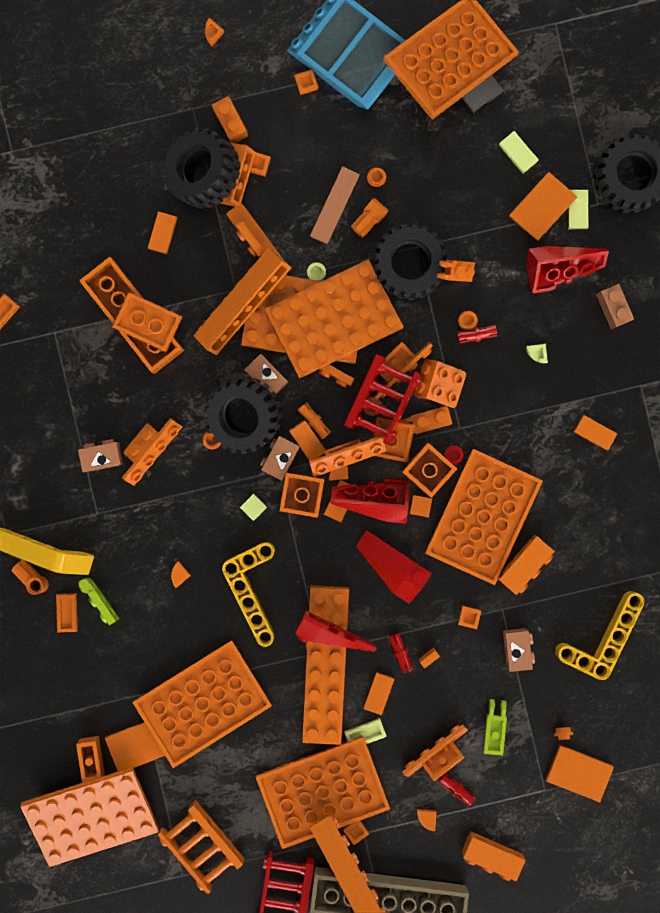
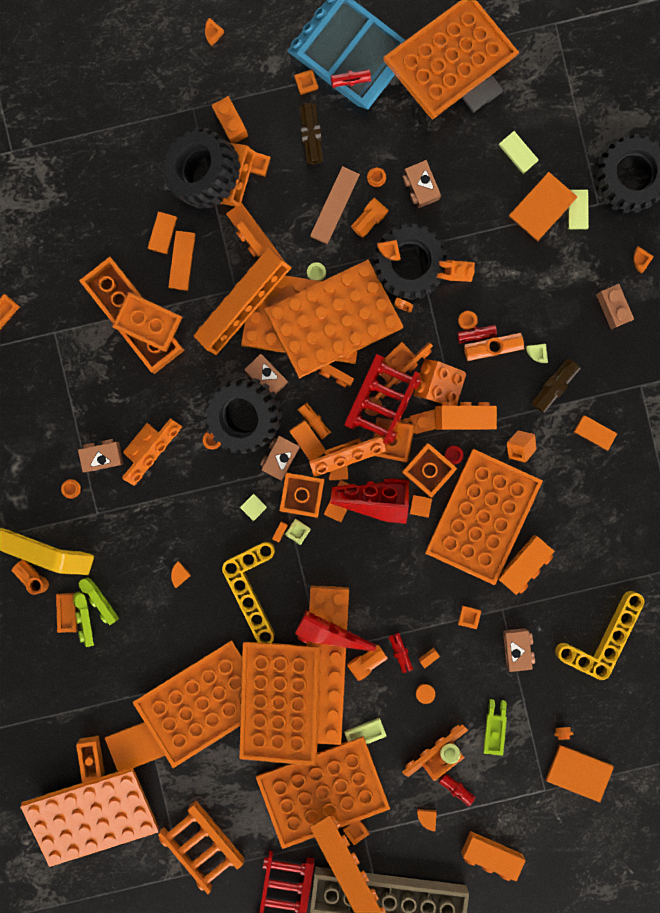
red wedge [356,530,431,603] -> none
orange tile [363,672,394,715] -> none
red wedge [526,246,609,294] -> none
none -> orange plate [61,479,81,499]
none -> lime hinge [73,591,94,647]
none -> orange tile [168,231,196,291]
none -> orange plate [239,642,320,766]
none -> orange tile [272,521,288,542]
none -> yellowish green tile [285,518,311,545]
none -> dark brown piece [299,103,323,165]
none -> red pin [330,69,371,88]
none -> orange piece [347,645,388,681]
none -> orange tile [377,240,400,260]
none -> orange tile [394,297,413,312]
none -> nougat brick [402,160,441,208]
none -> orange tile [416,684,435,704]
none -> orange brick [435,402,497,430]
none -> yellowish green tile [440,743,461,764]
none -> orange piece [464,333,524,361]
none -> orange panel [507,431,536,462]
none -> dark brown piece [531,358,581,413]
none -> orange tile [633,246,654,273]

